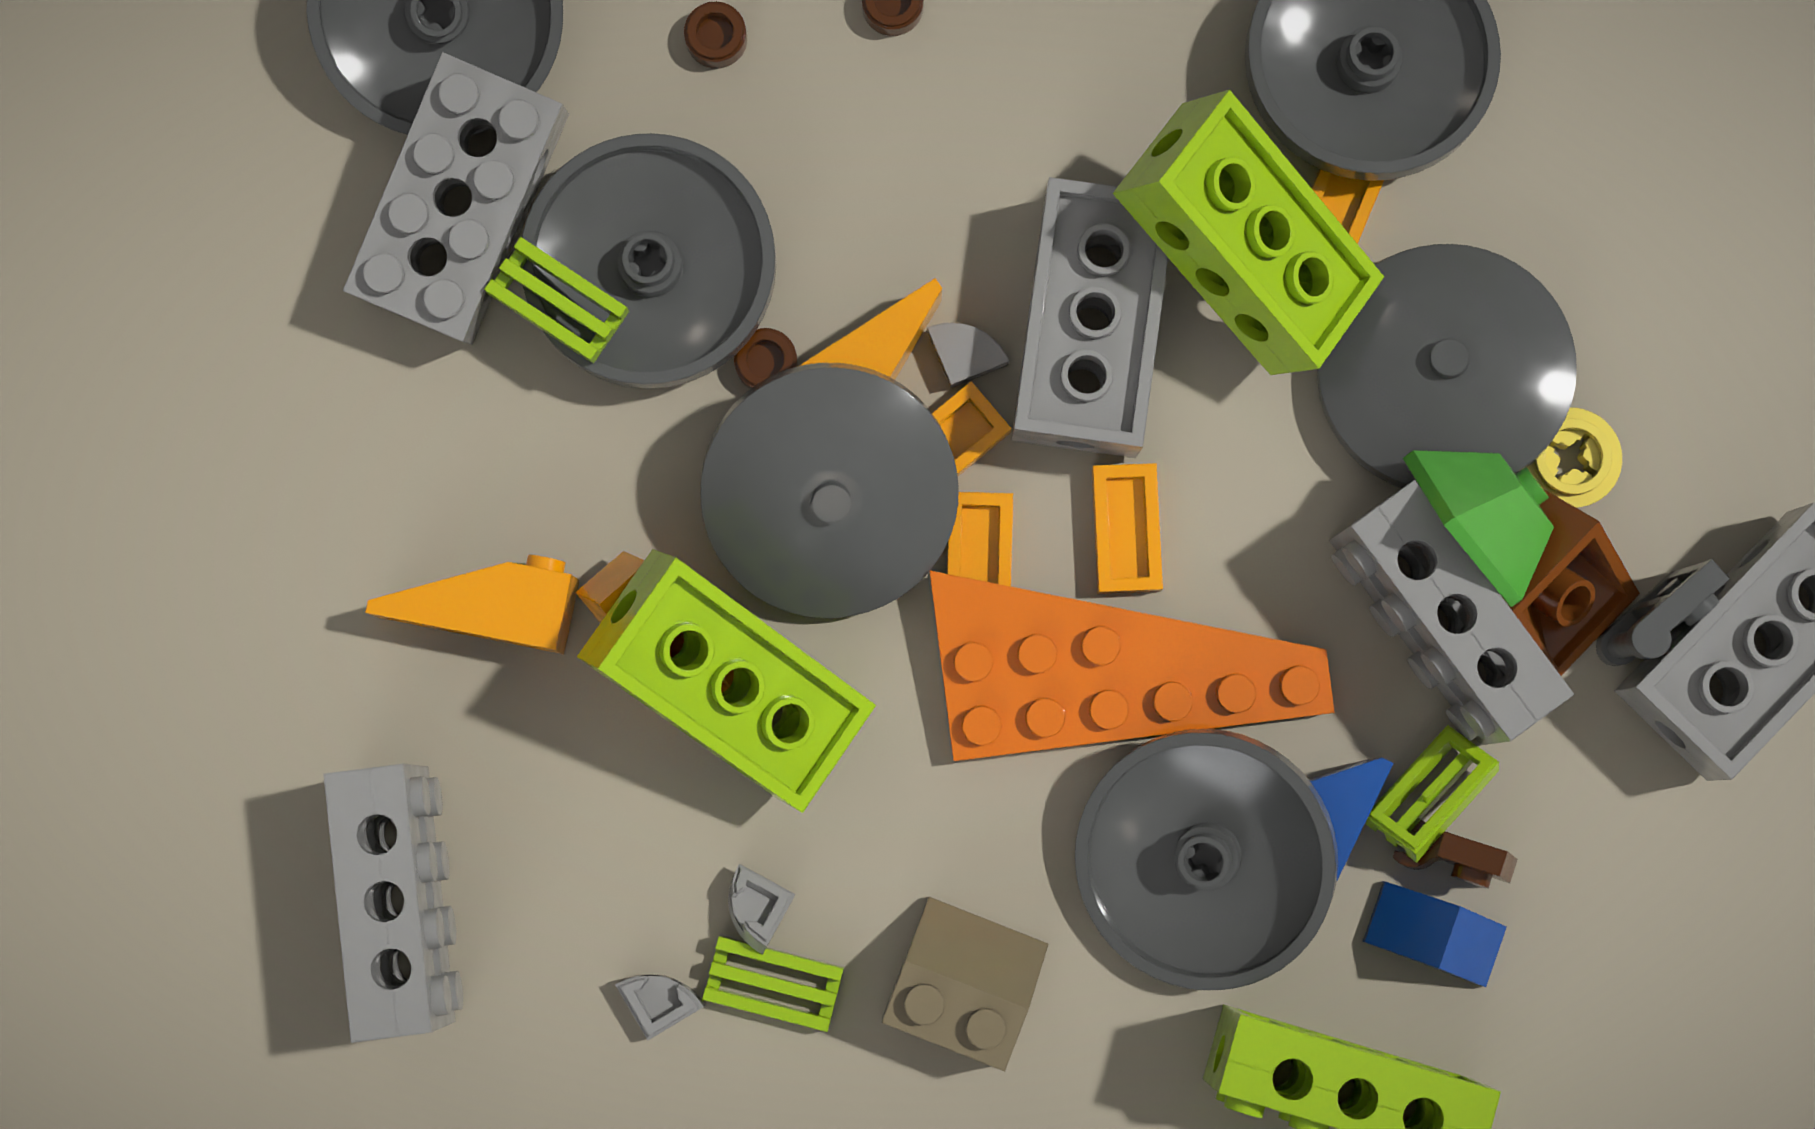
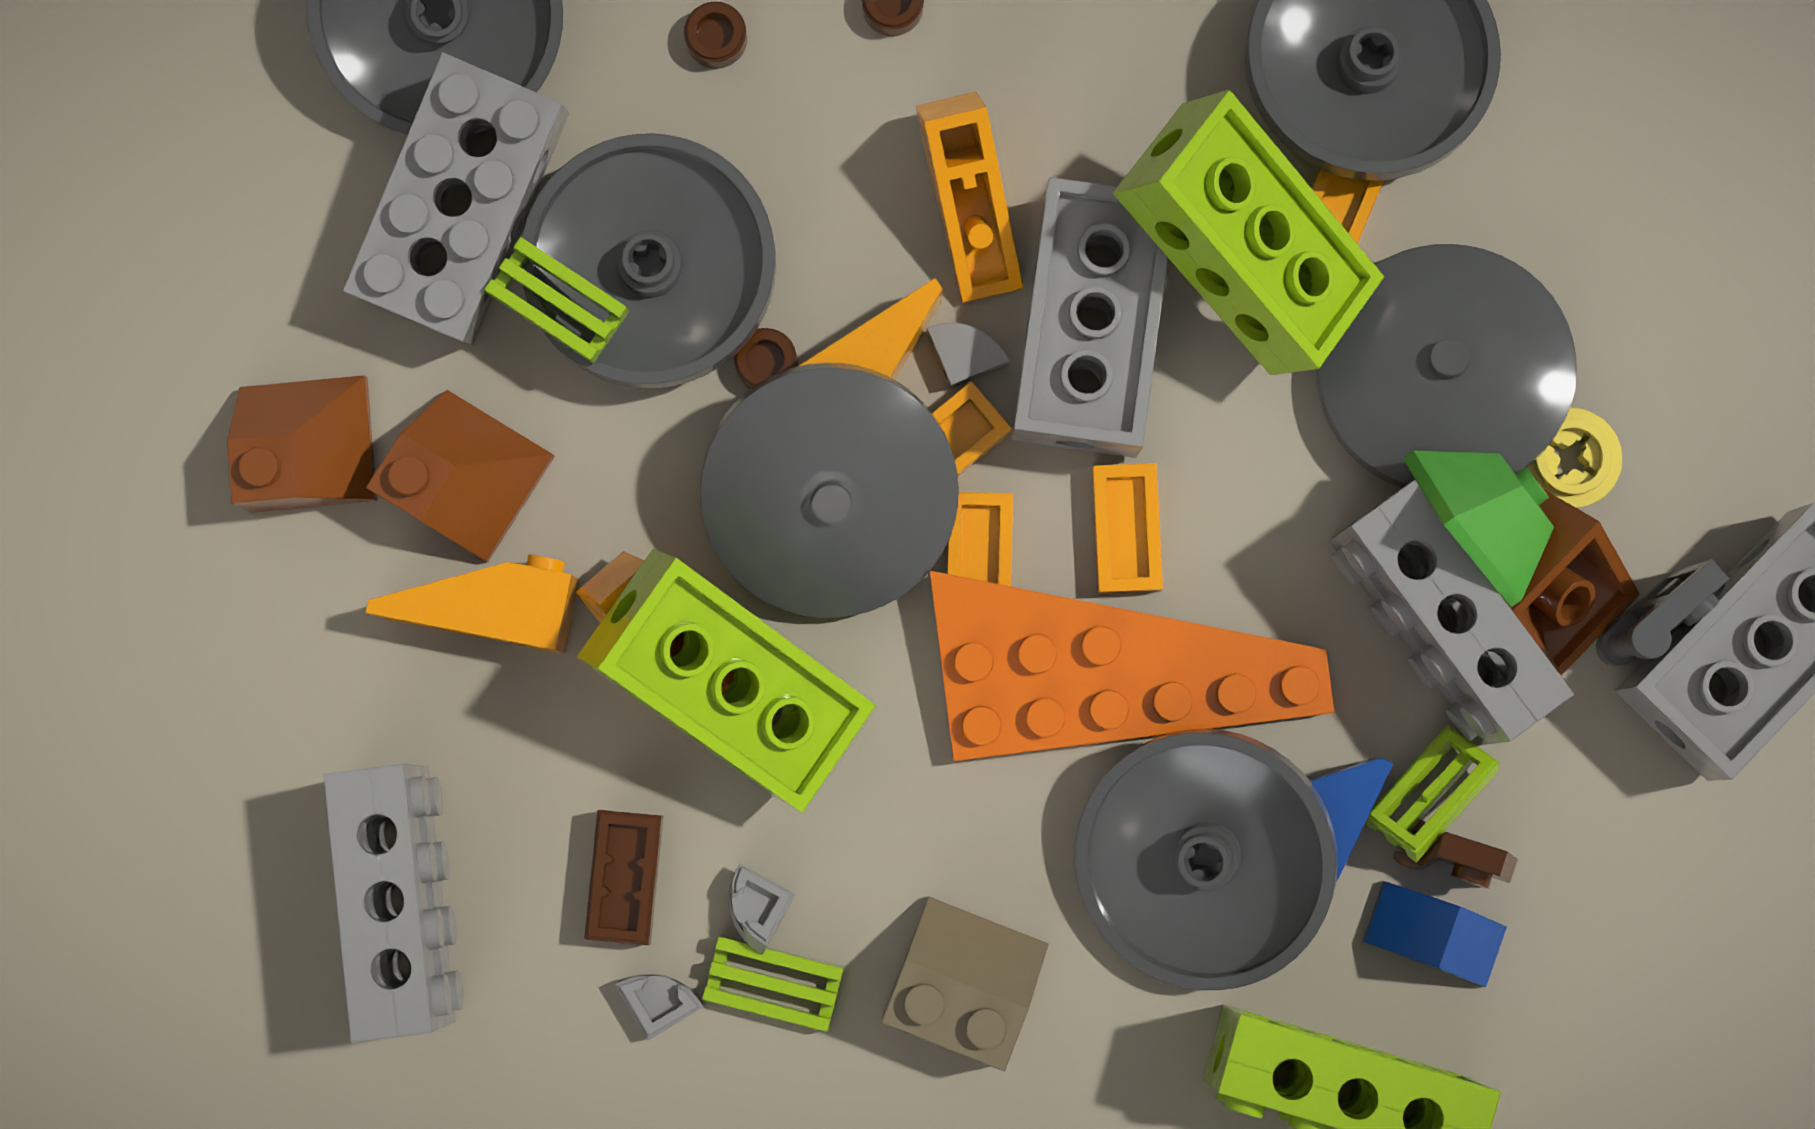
none -> dark orange slope [227,375,377,513]
none -> dark orange slope [366,390,555,562]
none -> reddish brown plate [584,810,664,945]
none -> light orange slope [915,91,1023,303]

